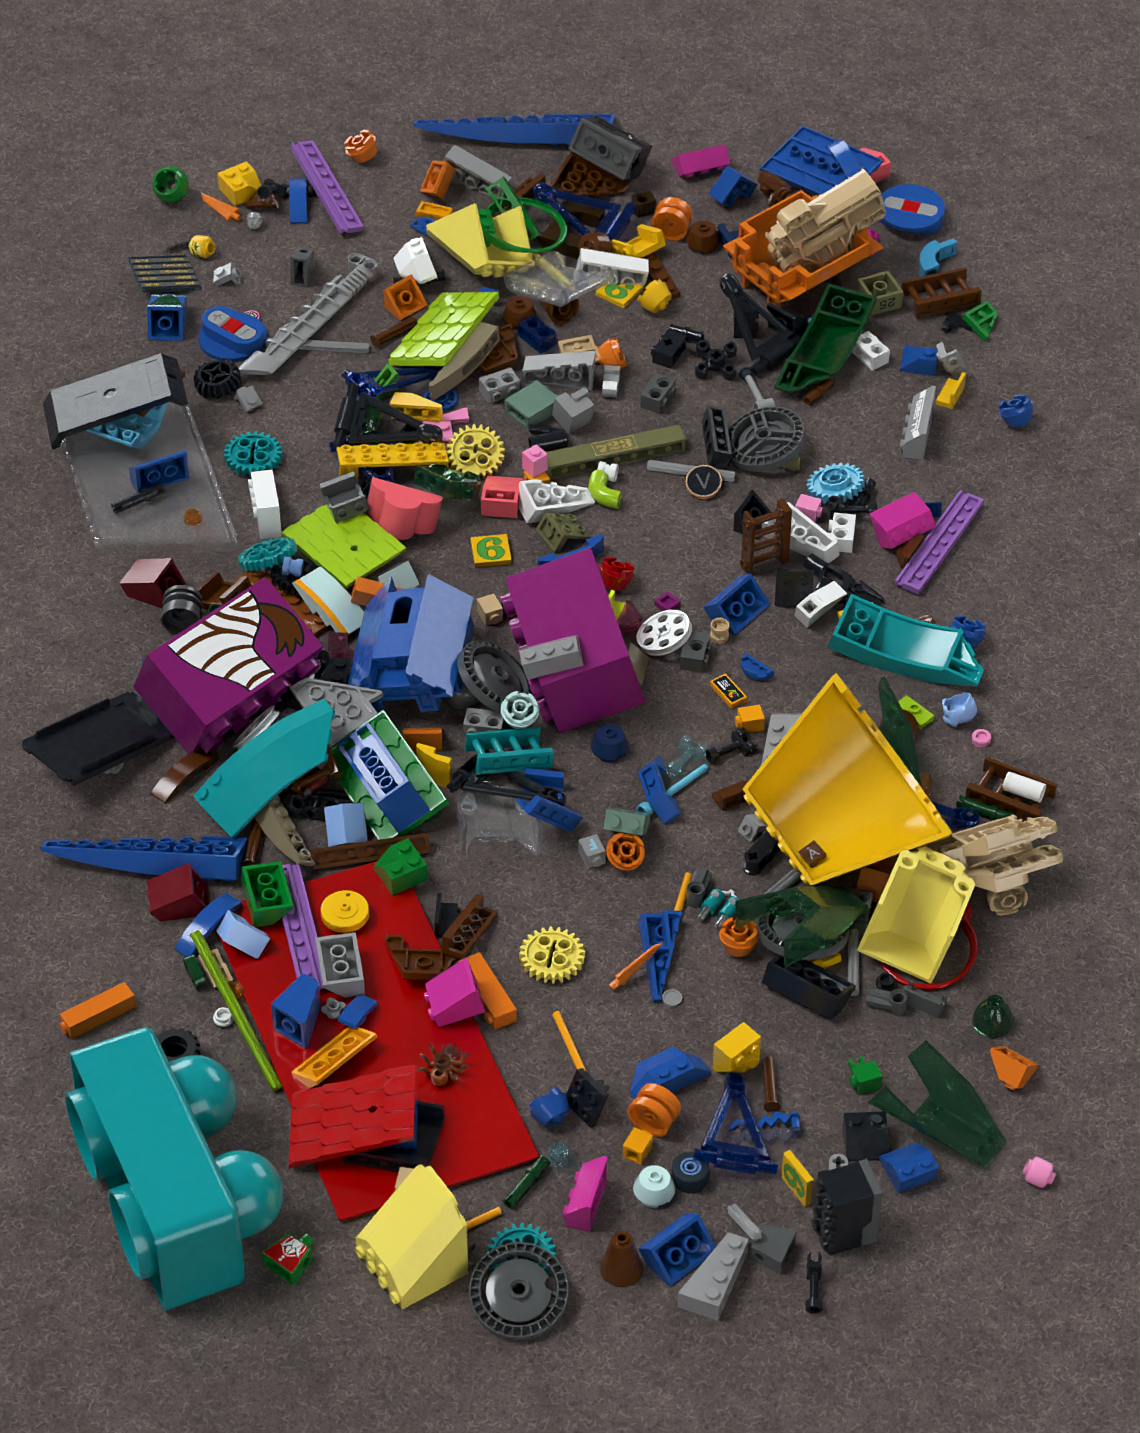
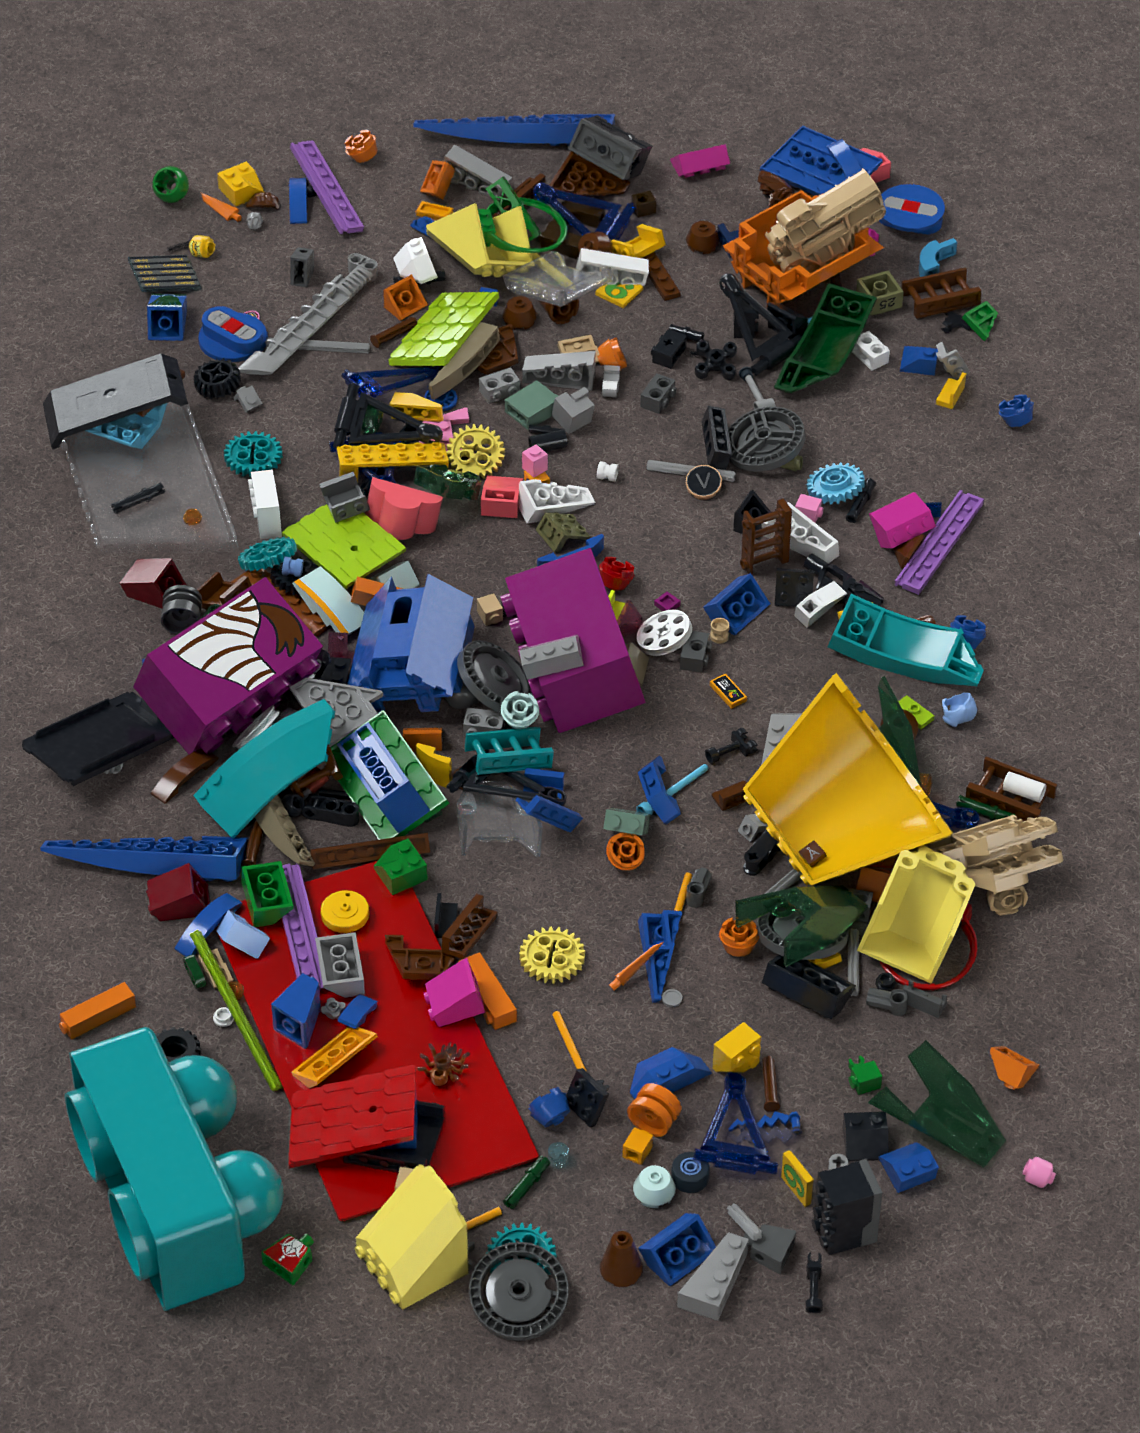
blue slope [129,450,189,493] -> none
light grey bracket [213,263,241,286] -> none
black bar [257,178,289,199] -> none
light blue slope [324,803,368,847] -> none
bright green slope [367,363,399,400] -> none
yellow tile [470,534,512,568] -> none
clear blue brick [518,315,557,354] -> none
olive brick [545,425,686,480] -> none
dark pink slope [562,1156,608,1232] -> none
light grey brick [578,834,606,869] -> none
lime cylinder [588,470,622,509] -> none
dark blue cone [590,724,629,762] -> none
yellow cone [637,279,672,313] -> none
orange wheel [651,197,693,241] -> none
clear light blue bar [665,735,709,779] -> none
teal piece [698,888,743,929] -> none
blue brick [709,166,758,208] -> none
light orange brick [735,705,765,734] -> none
blue plate [741,653,774,680] -> none
reddish brown pin [803,377,835,406] -> none
black bar [828,496,877,520] -> none
white brick [828,513,856,553] -> none
light grey slope [900,386,936,460] -> none
bright pink tile [972,729,991,747] -> none
clear green piece [972,994,1013,1040] -> none

